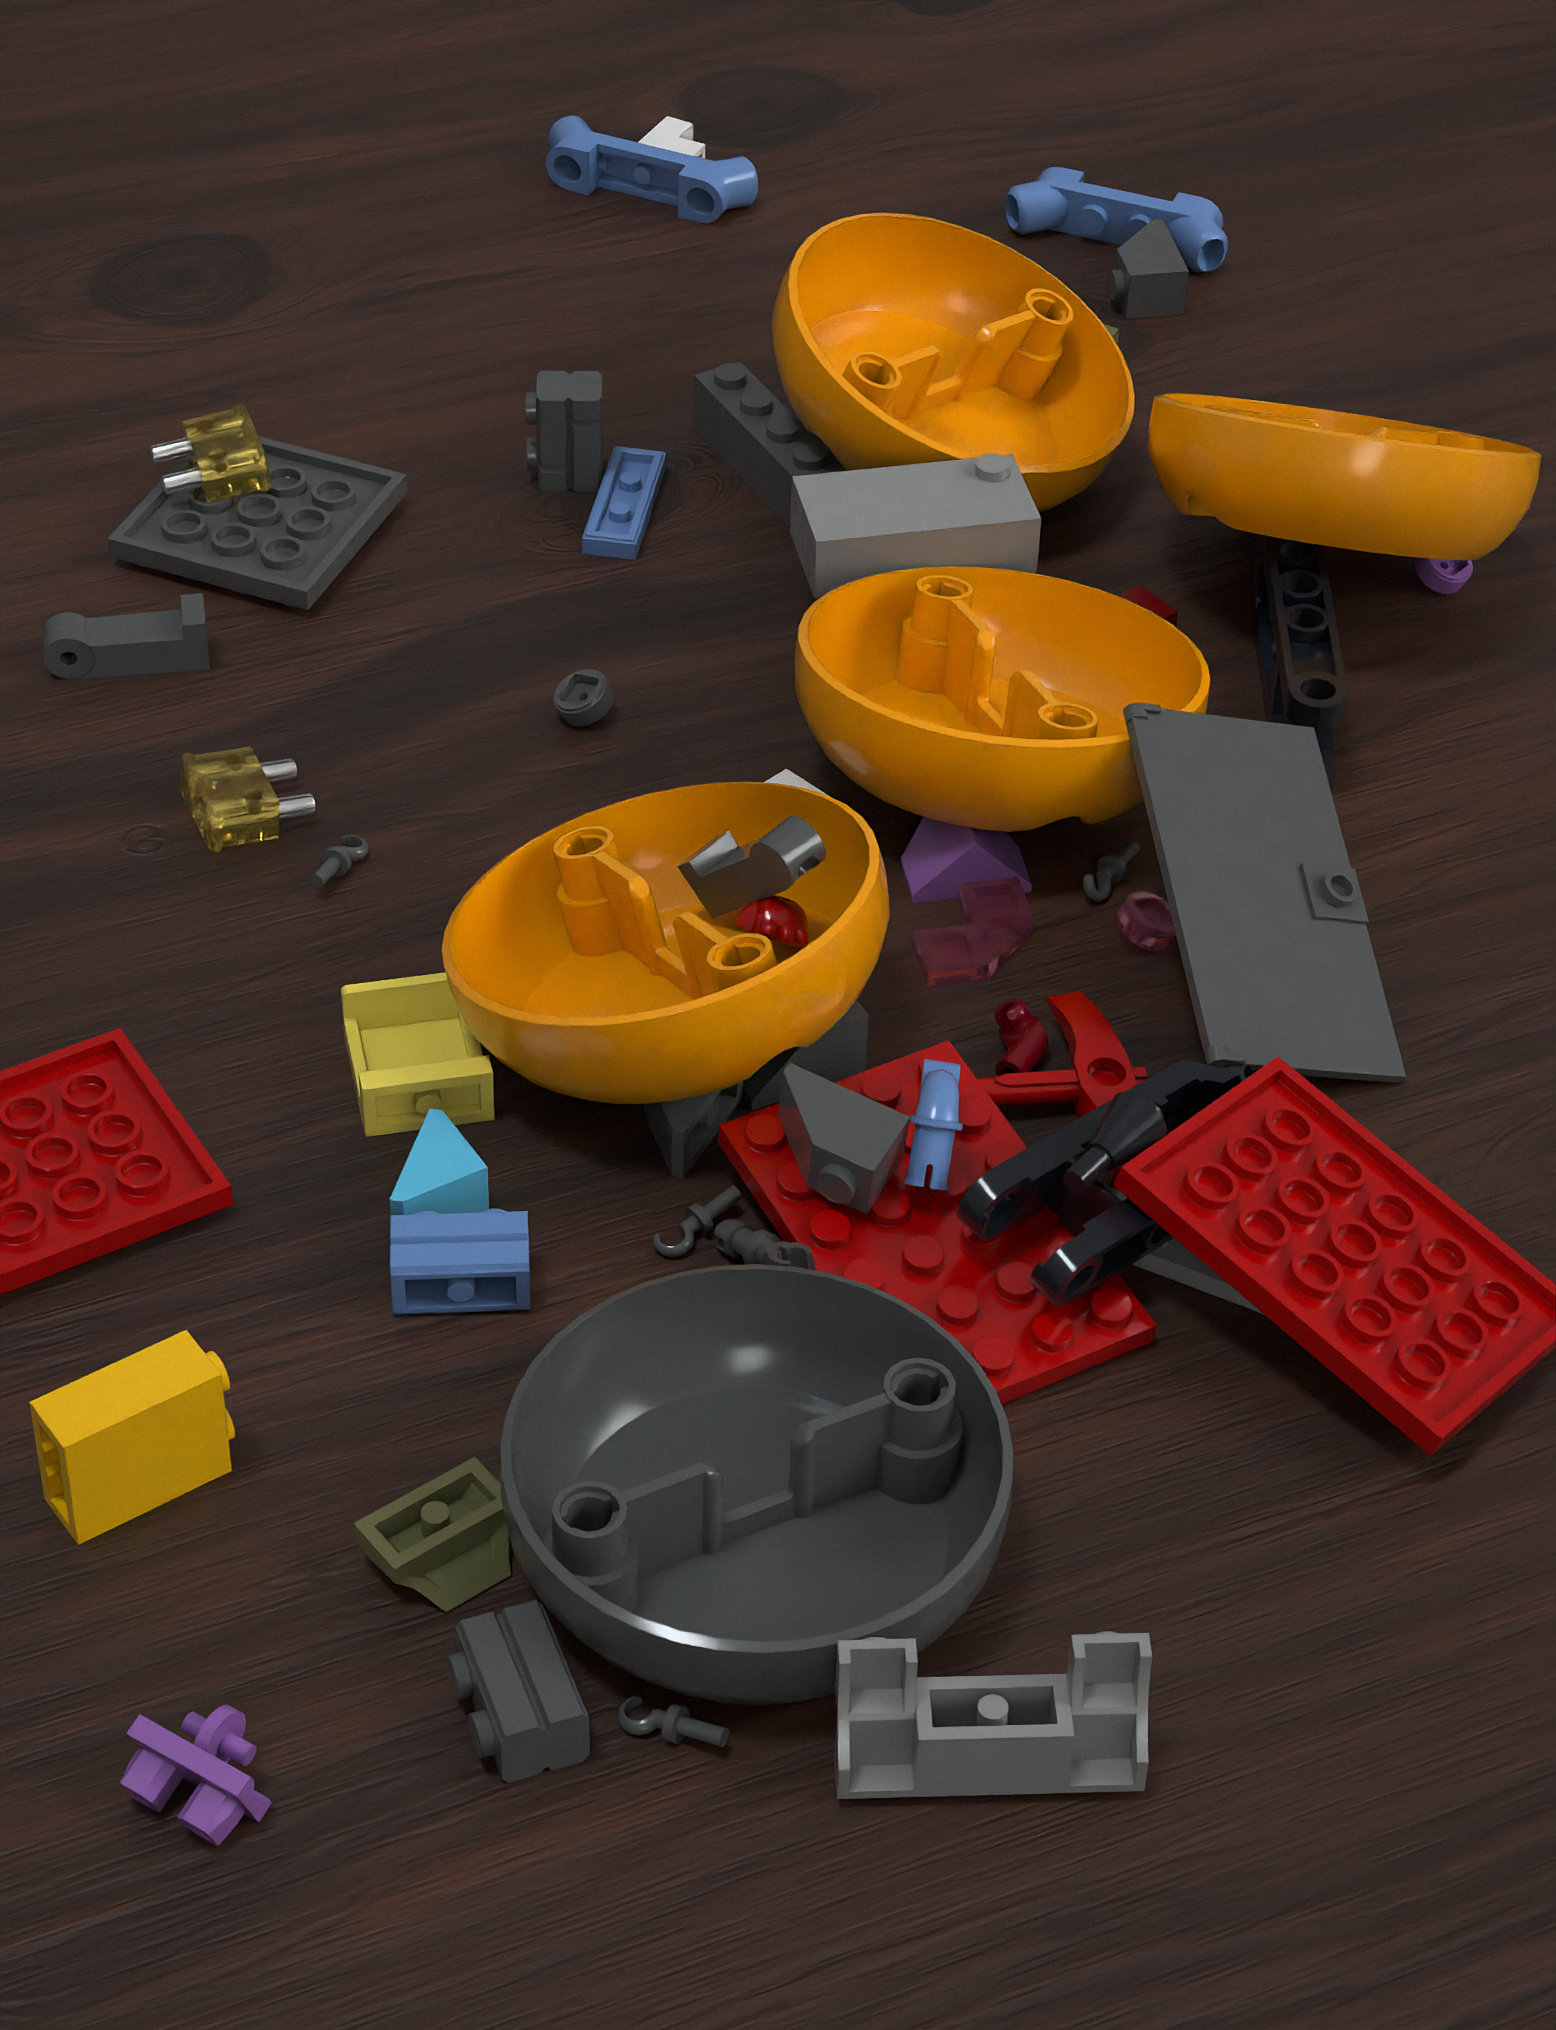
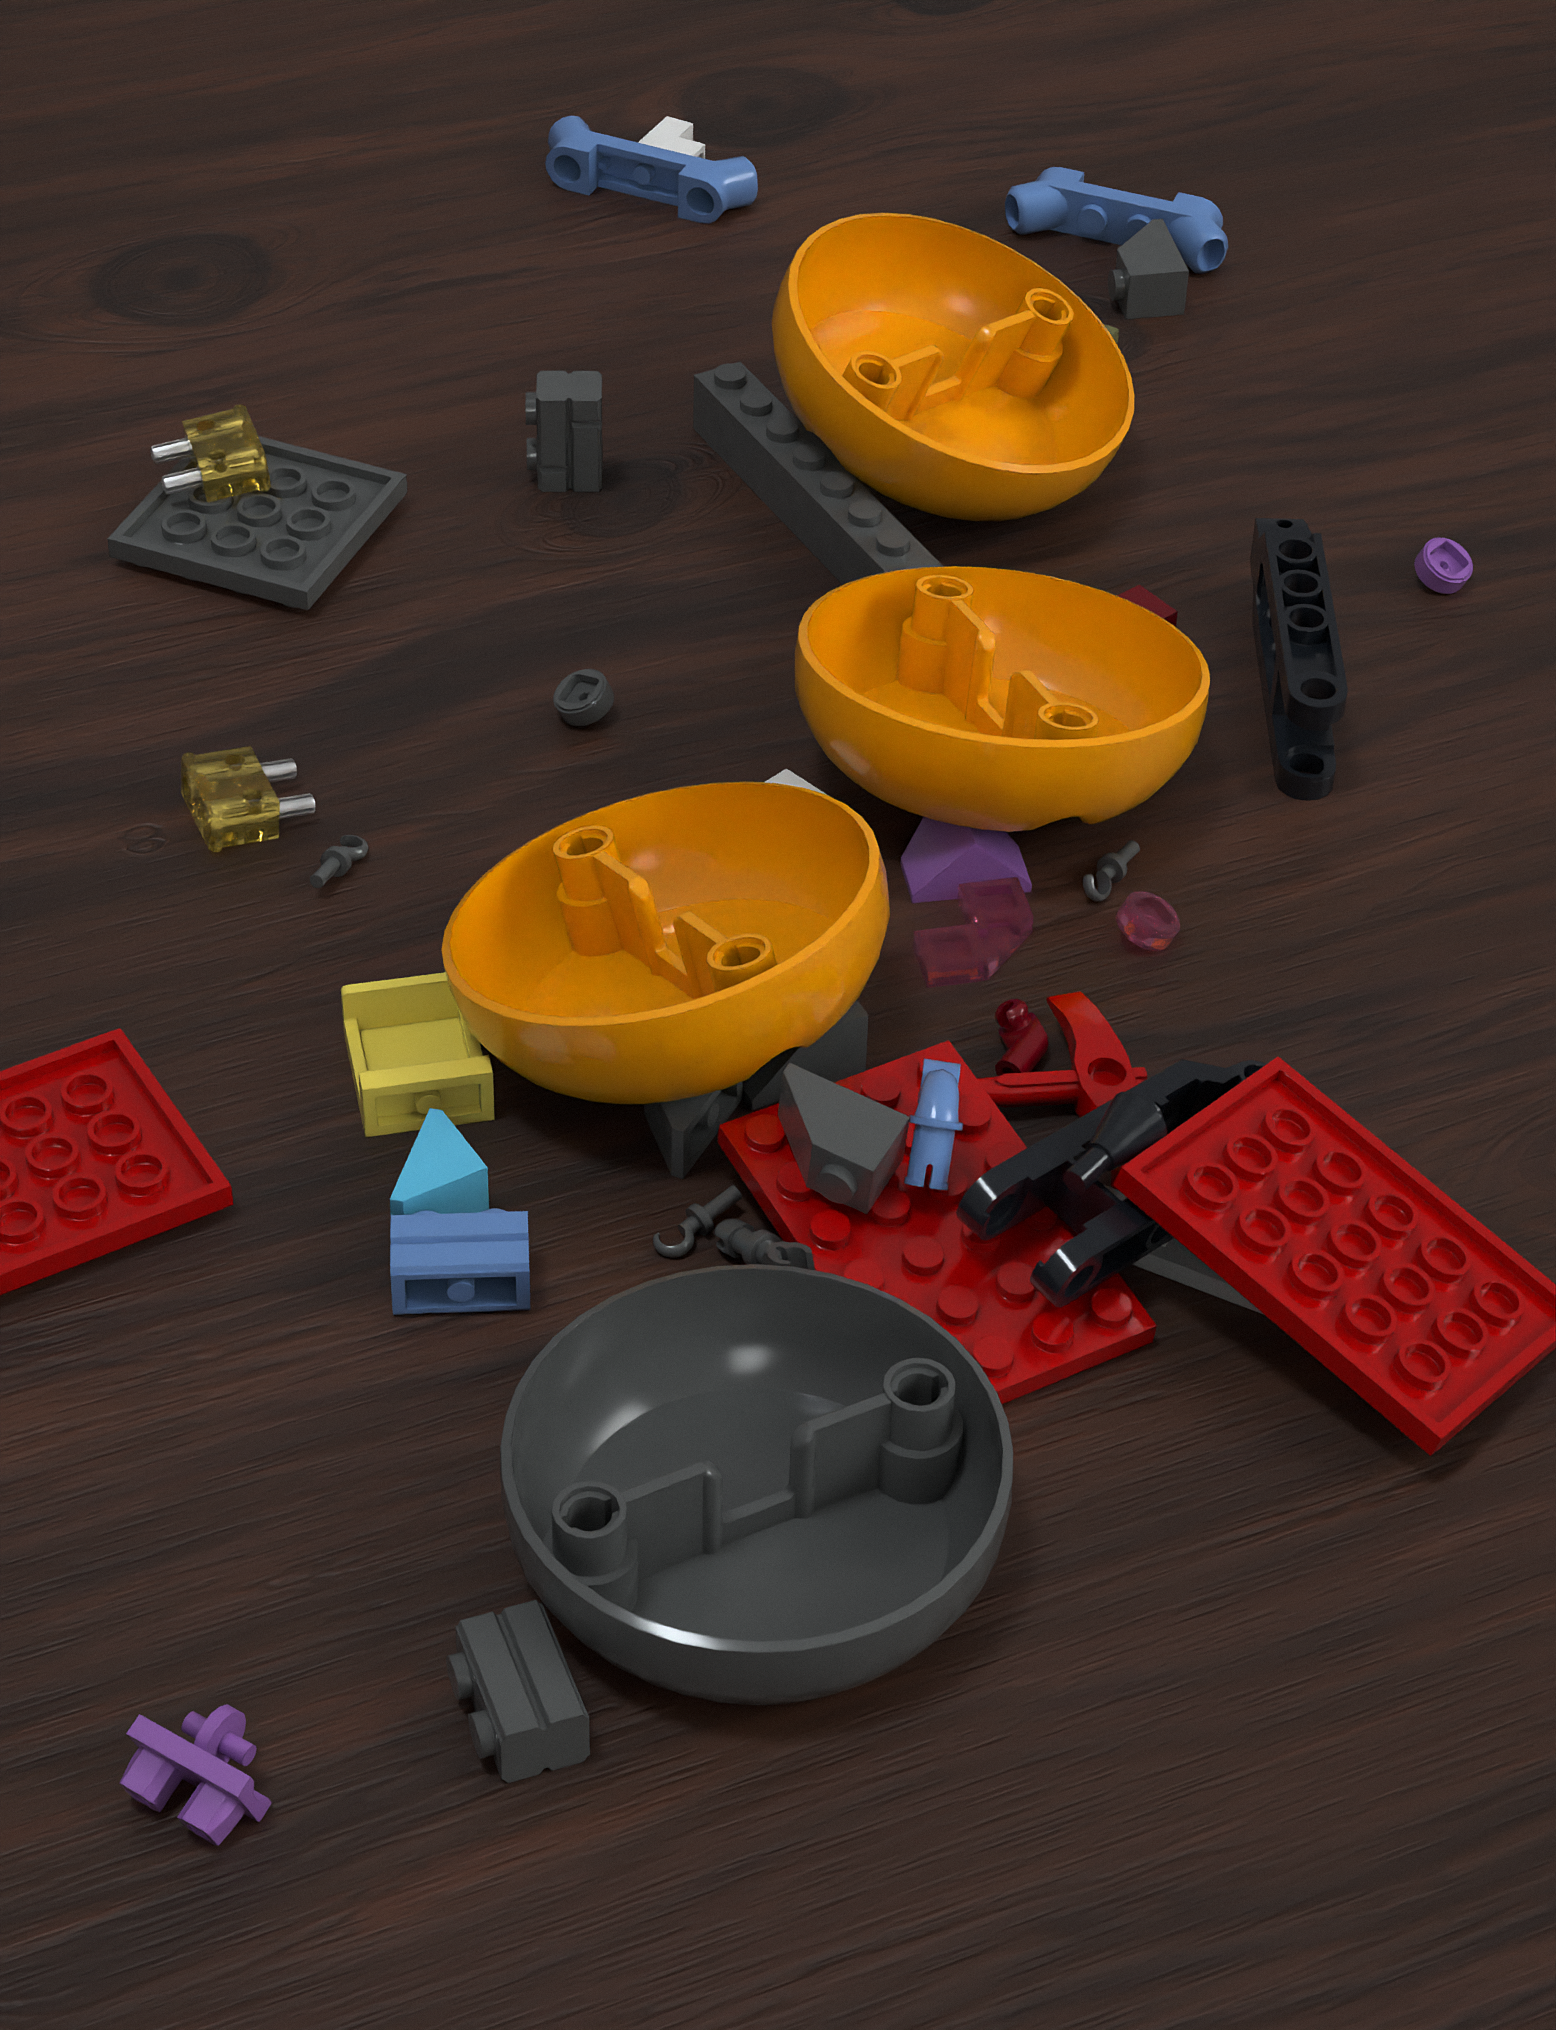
yellow brick [29,1330,235,1545] -> none
dark grey leg [42,593,210,679] -> none
olive slope [353,1457,511,1613] -> none
medium blue tile [582,446,667,560] -> none
dark grey hand [618,1695,729,1747] -> none
dark grey leg [677,816,826,918] -> none
red animal [735,895,809,947] -> none
light grey brick [790,454,1041,599] -> none
light grey bracket [834,1631,1152,1799] -> none
dark grey door [1123,703,1406,1083] -> none
light orange cylinder [1148,393,1542,560] -> none

